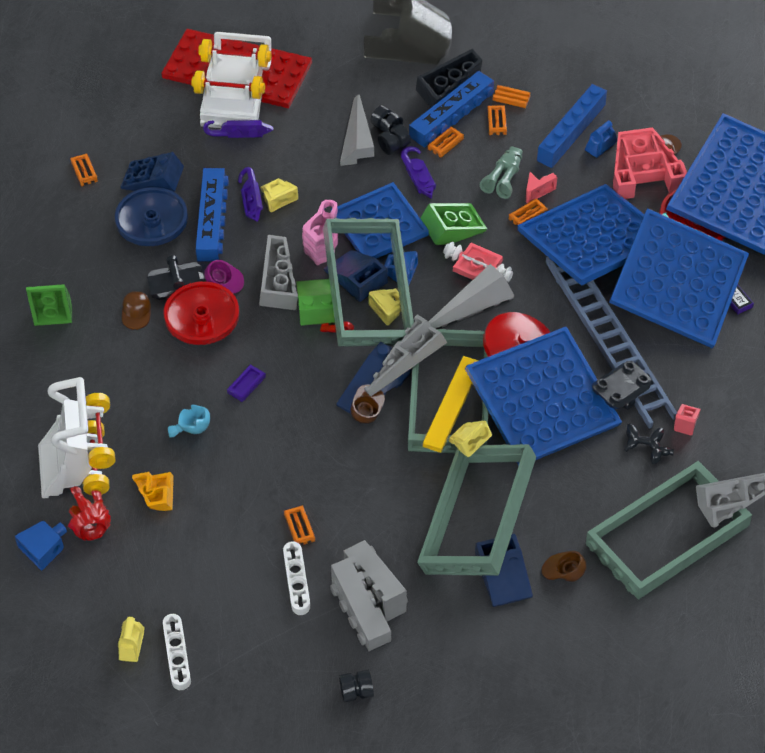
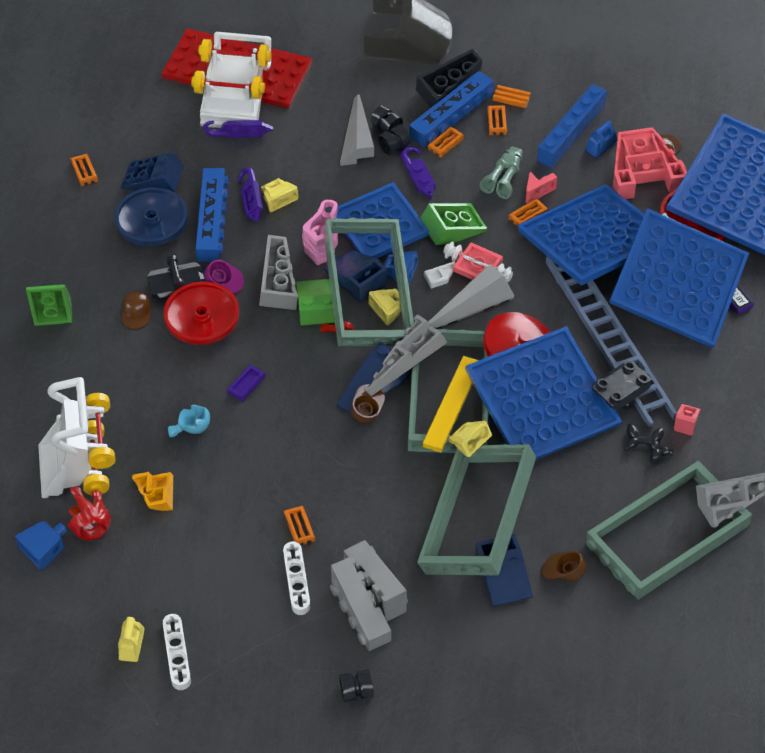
none -> white tile [423,261,455,289]

